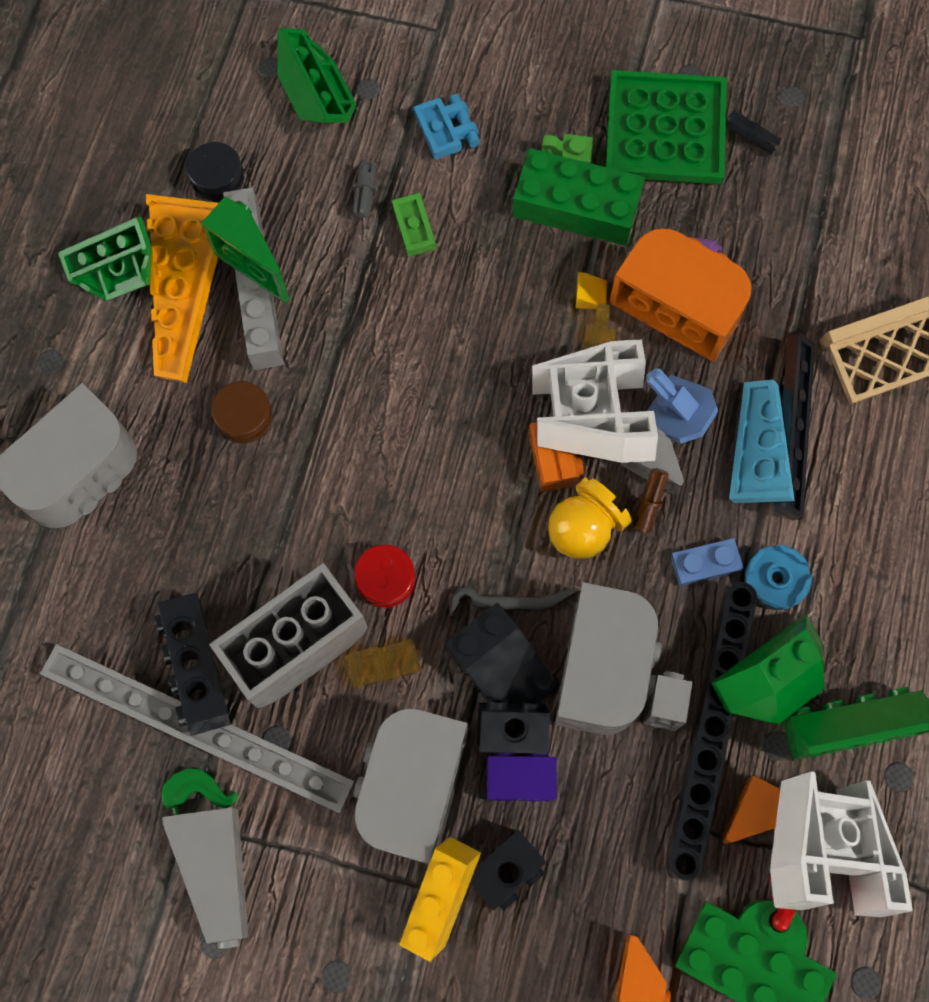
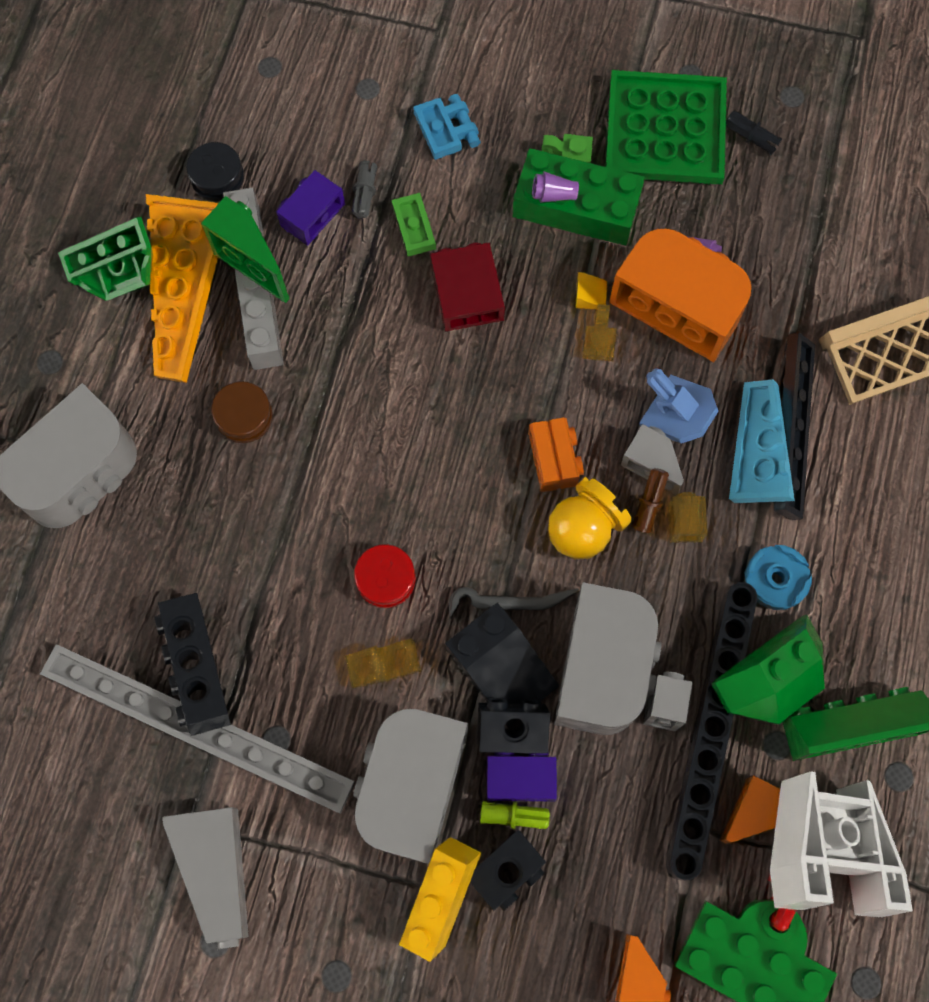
green piece [161,768,239,815] -> none
light grey brick [209,563,368,708] -> none
green wedge [278,28,357,123] -> none
white wedge [532,339,658,463] -> none
medium blue plate [670,538,744,587] -> none
none -> dark purple brick [276,170,345,246]
none -> dark red brick [430,242,505,332]
none -> lime axle [481,801,550,830]
none -> medium lavender cone [532,171,579,203]
none -> clear yellow brick [668,492,708,543]

